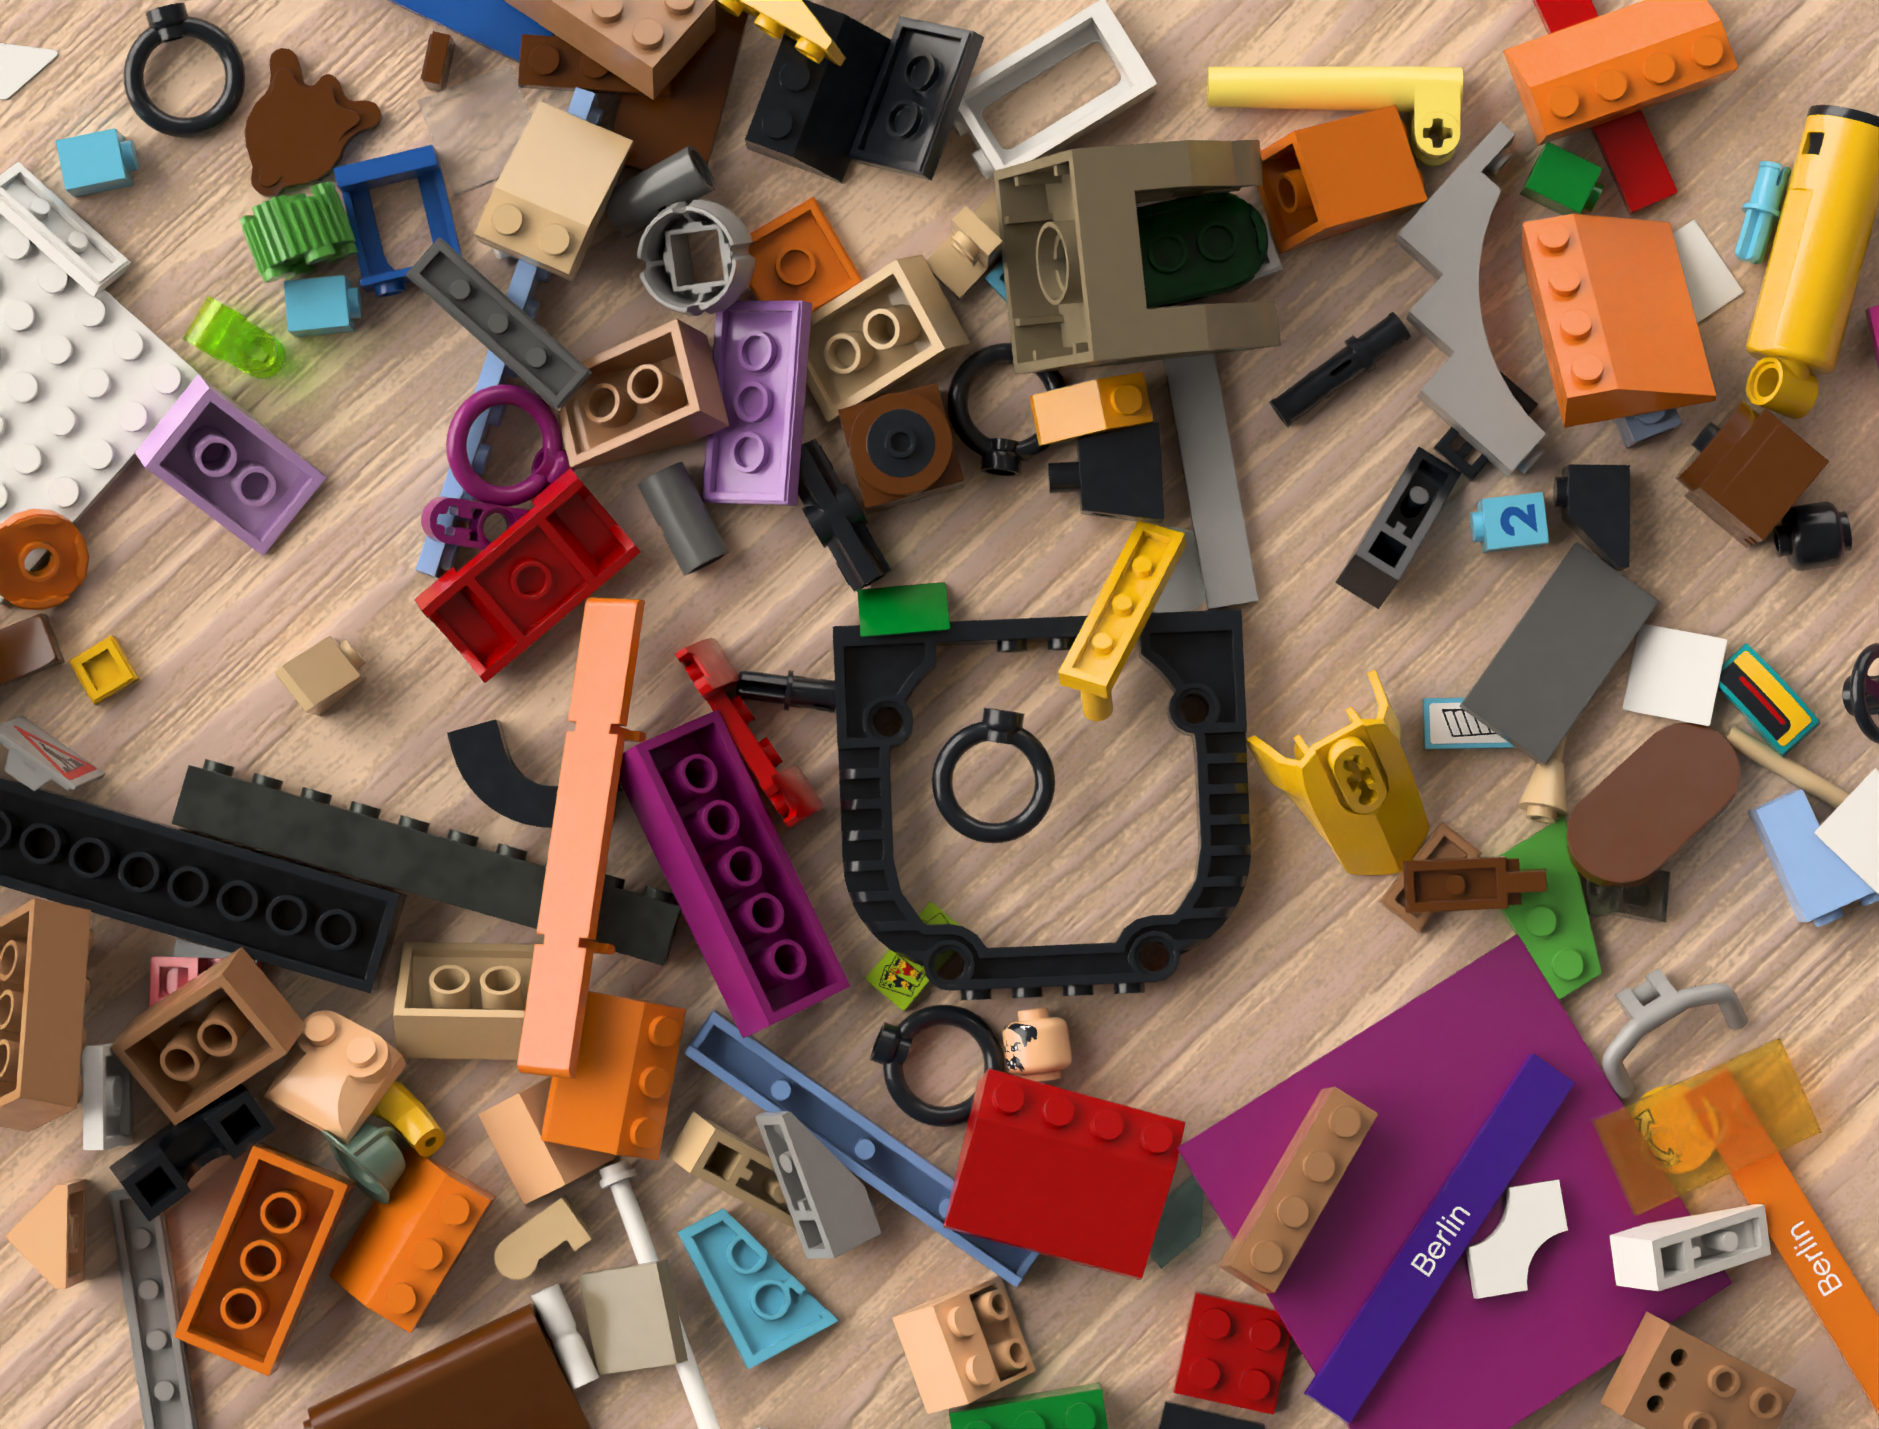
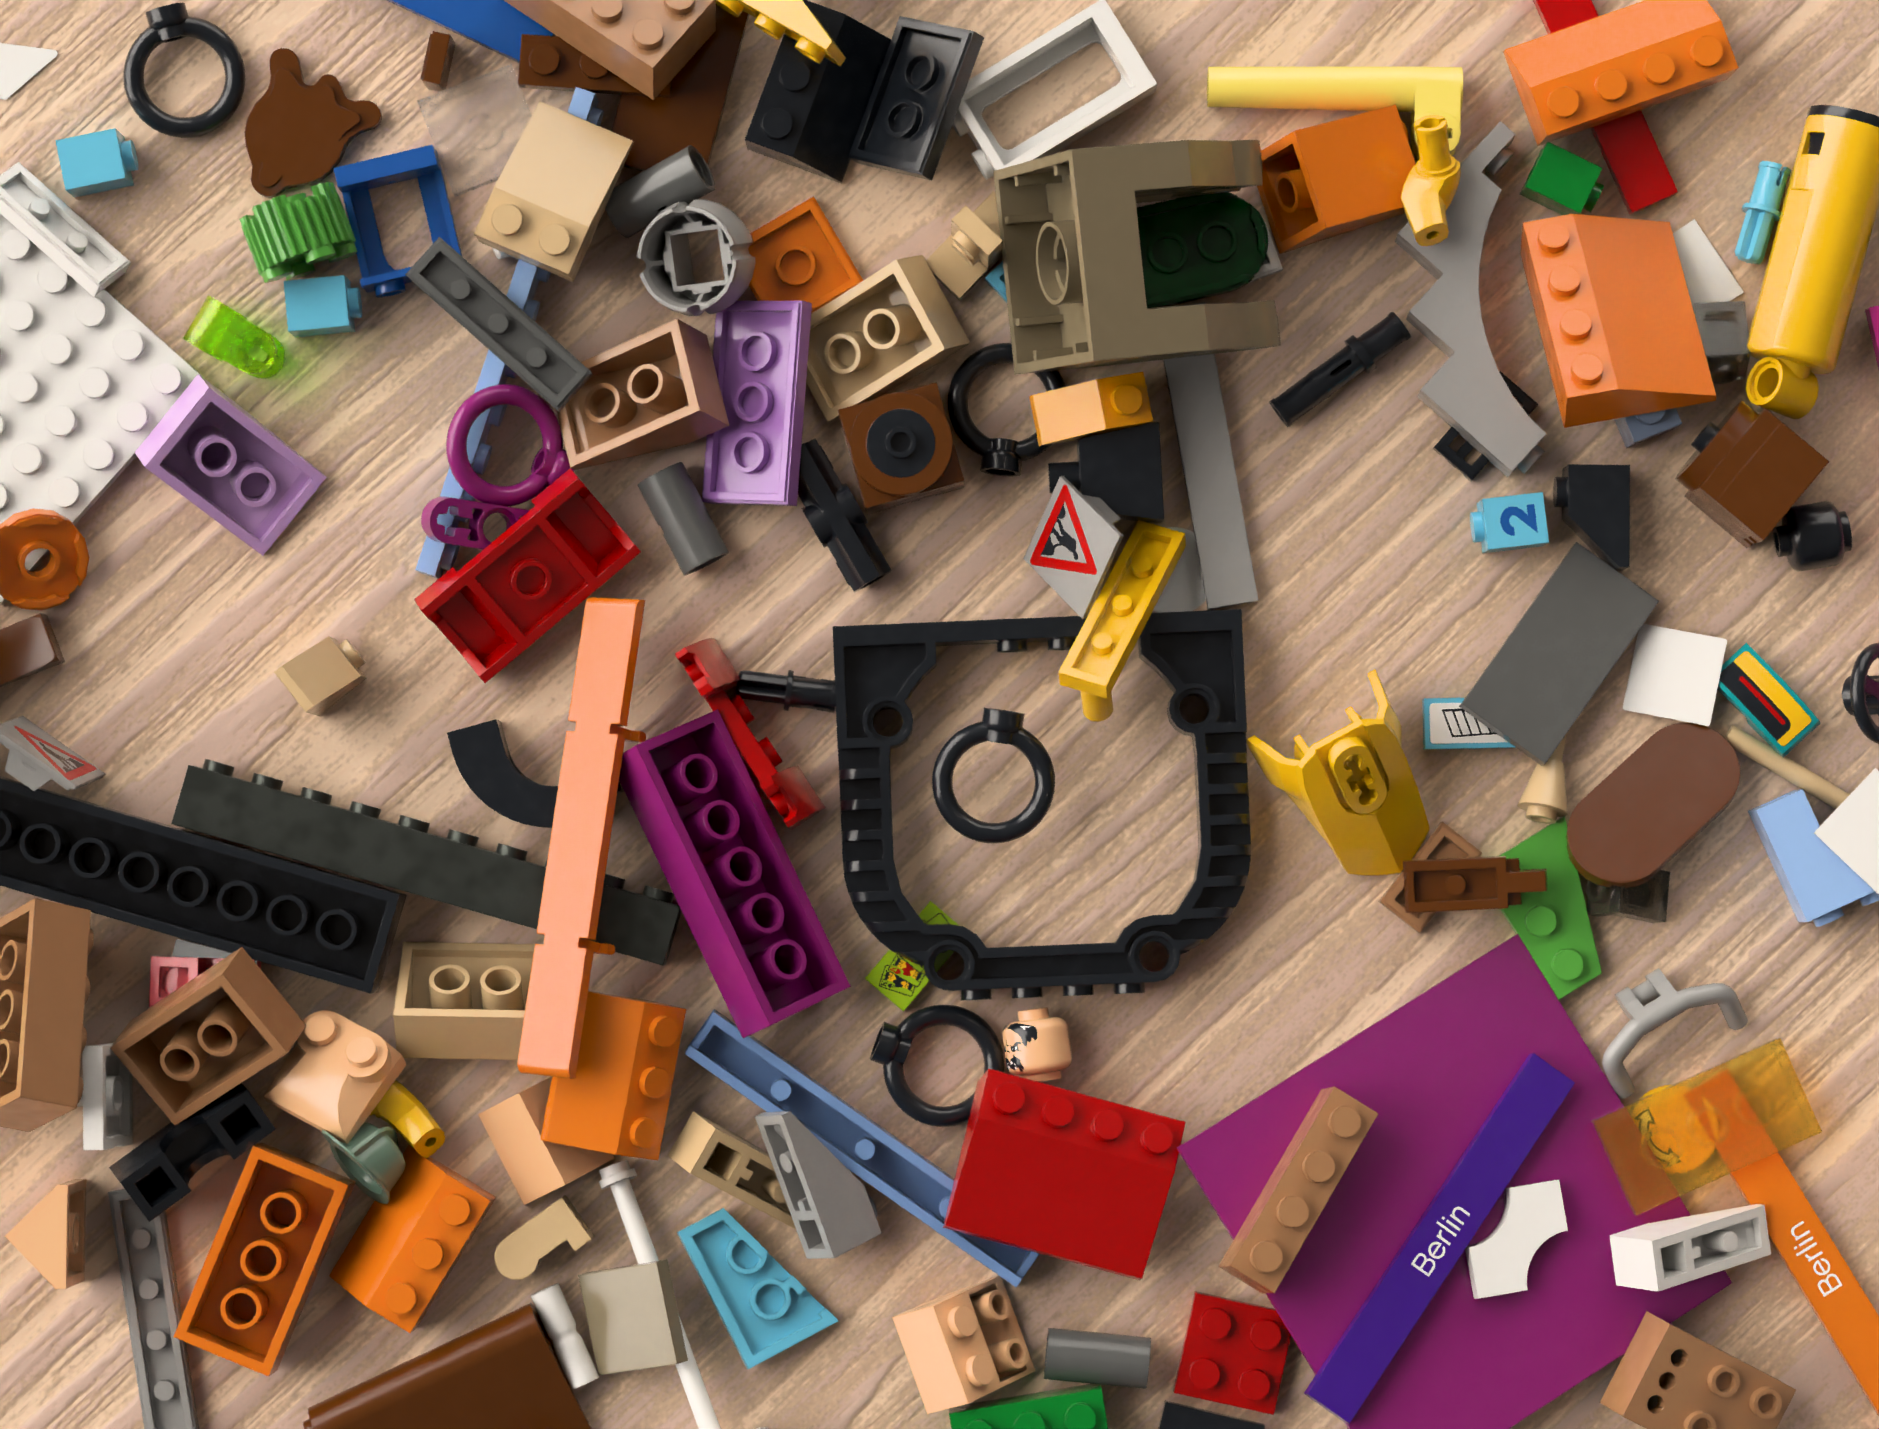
yellow tile [68,635,140,705] -> none
green sticker [857,582,950,637] -> none
clear light blue tile [1150,1174,1204,1269] -> none
black slope [1335,447,1461,609] -> none
none -> light grey piece [1023,476,1123,619]
none -> dark grey pin [1044,1328,1151,1389]
none -> yellow arm [1401,115,1461,246]
none -> clear smoke bracket [1693,301,1751,384]

